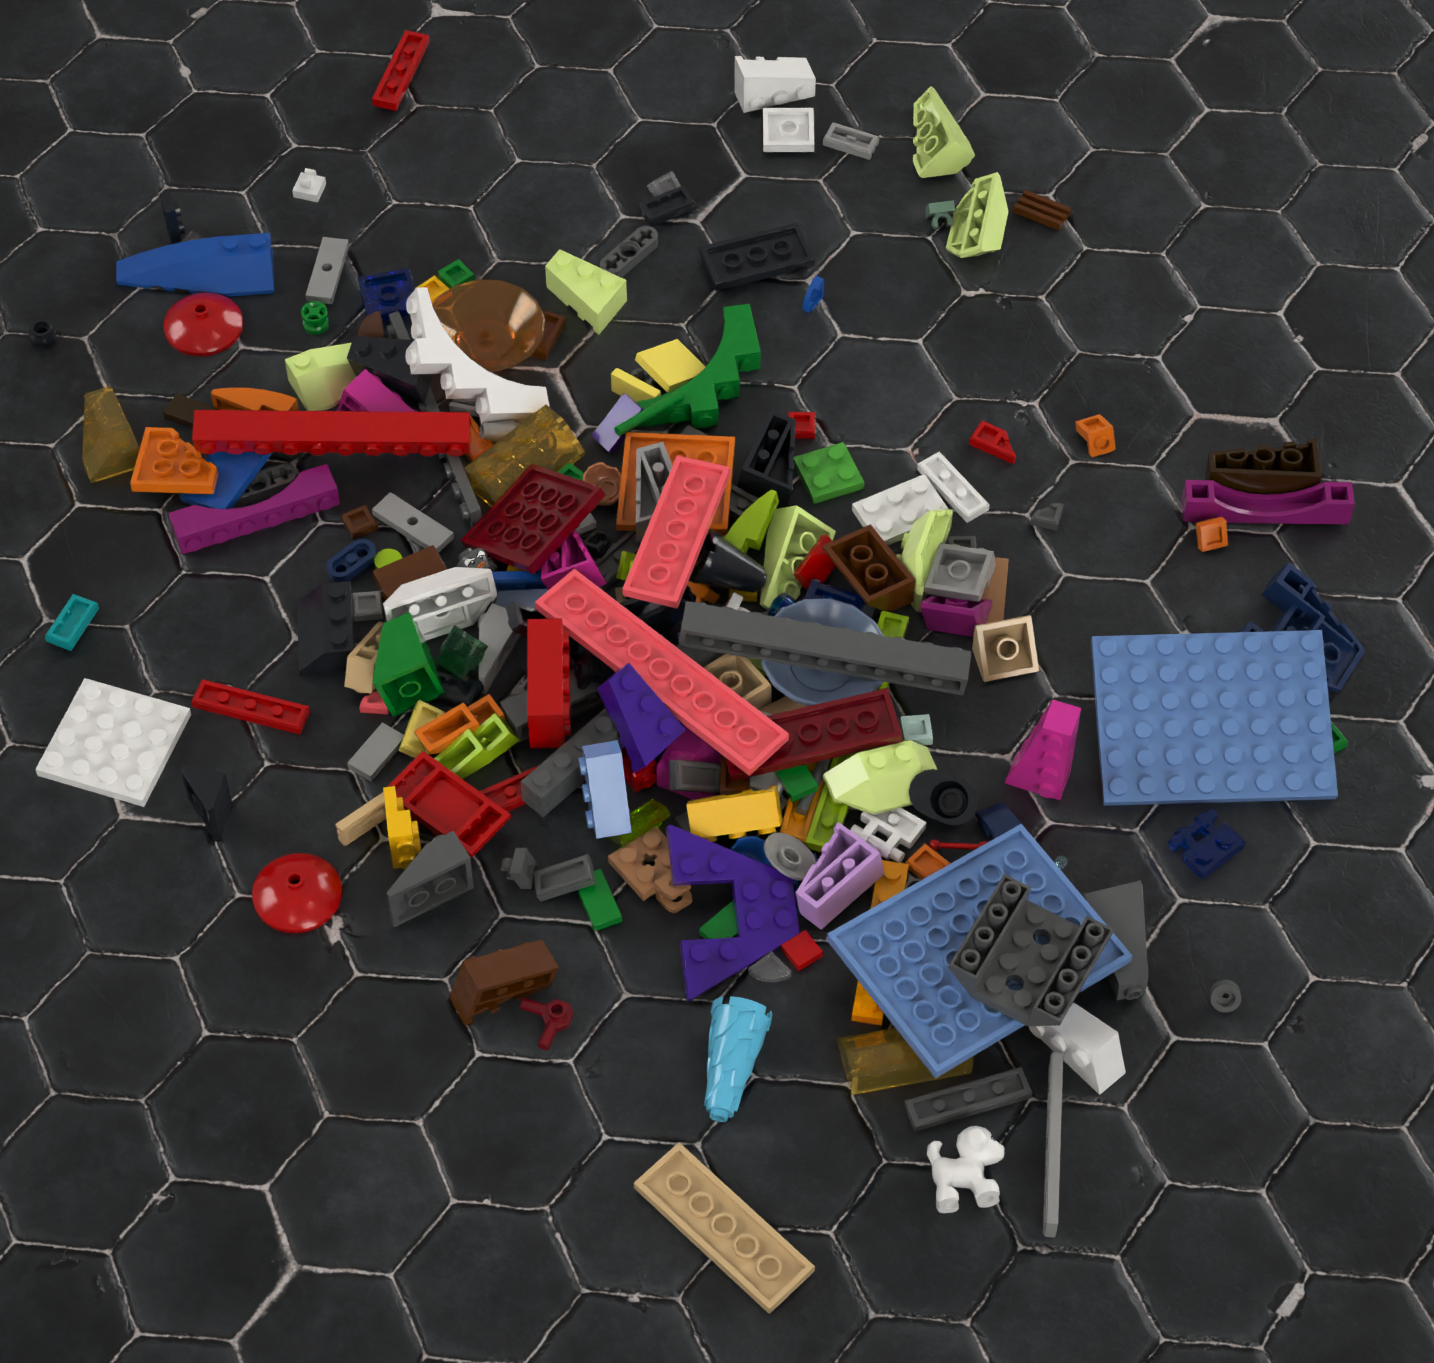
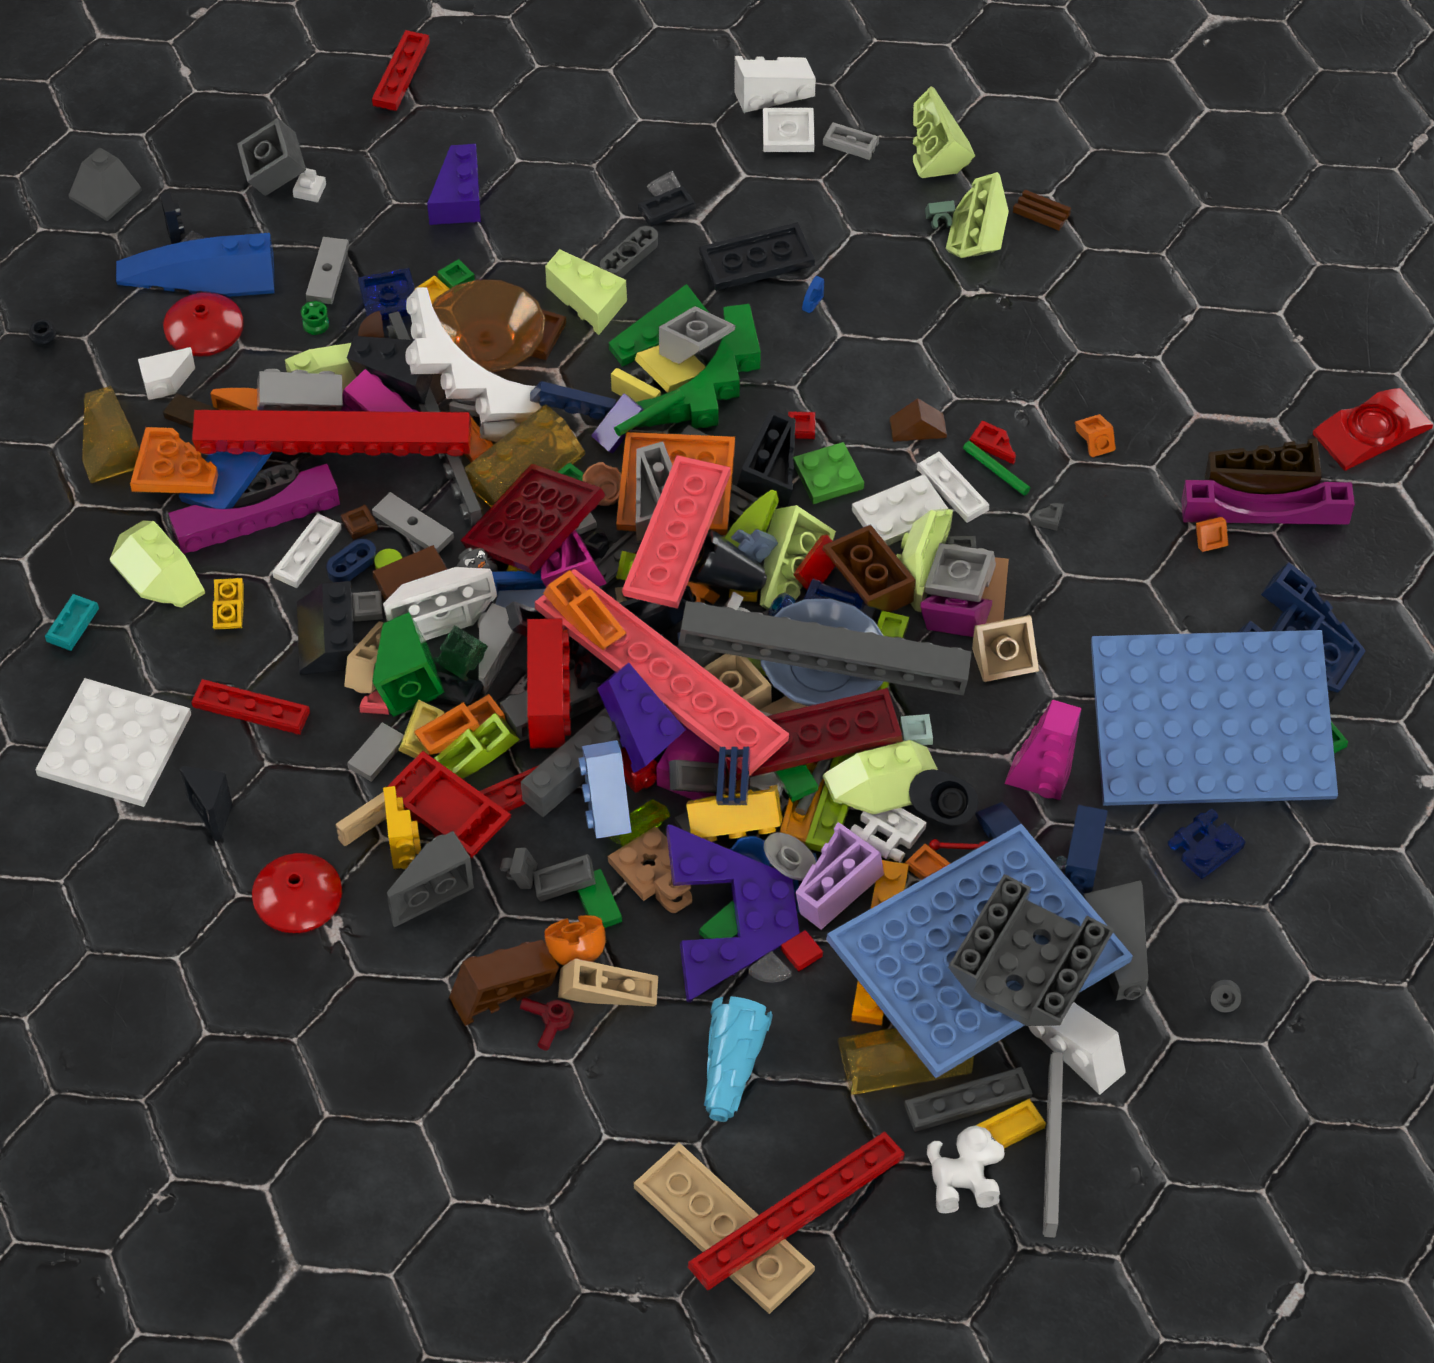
none -> dark grey slope [69,147,142,221]
none -> yellowish green wedge [110,520,205,608]
none -> white slope [138,347,195,400]
none -> yellow slope [213,578,244,630]
none -> dark grey brick [237,118,306,196]
none -> light grey wedge [257,369,342,411]
none -> white tile [272,513,342,588]
none -> dark purple wedge [427,144,481,225]
none -> dark blue plate [530,381,616,420]
none -> orange slope [543,570,626,650]
none -> orange cylinder [544,915,606,966]
none -> tan slope [558,959,658,1006]
none -> green wing [609,284,709,367]
none -> light grey slope [659,306,735,364]
none -> red tile [688,1131,905,1291]
none -> dark blue tile [716,747,750,805]
none -> sand blue plate [731,529,778,563]
none -> reddish brown slope [890,398,947,442]
none -> green bar [963,441,1031,496]
none -> yellow tile [976,1098,1046,1148]
none -> dark blue window [1065,805,1108,896]
none -> red slope [1313,388,1433,471]

